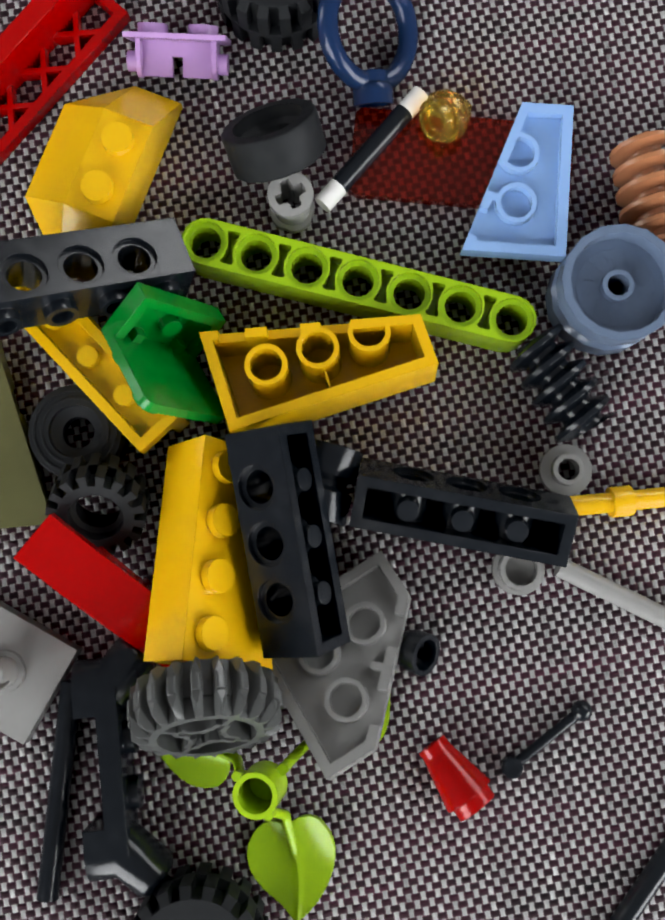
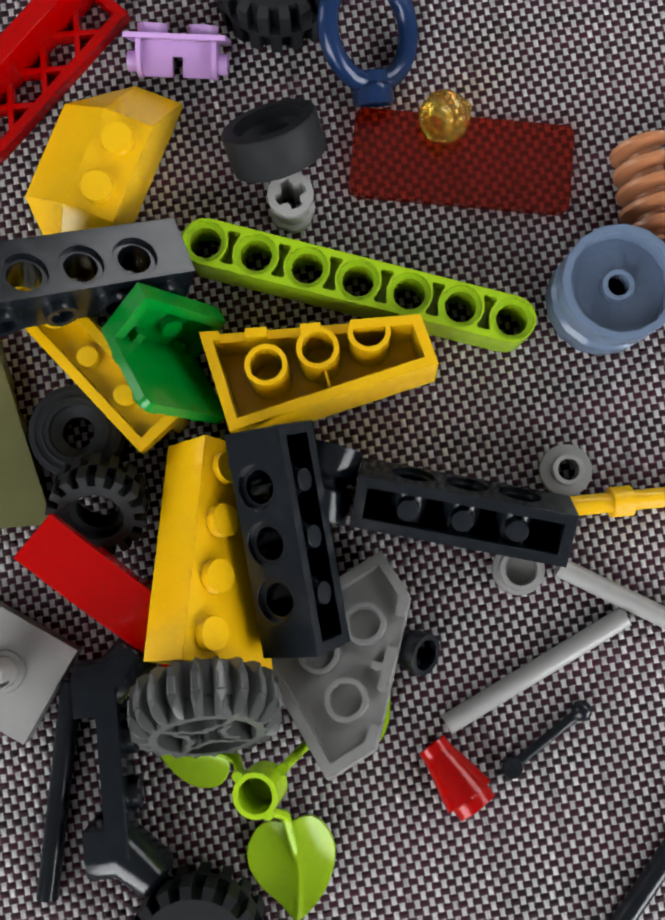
black bar [314,86,429,212] -> none
light blue wing [459,102,574,263] -> none
black piece [509,323,617,443] -> none
none -> light grey bar [441,607,632,734]

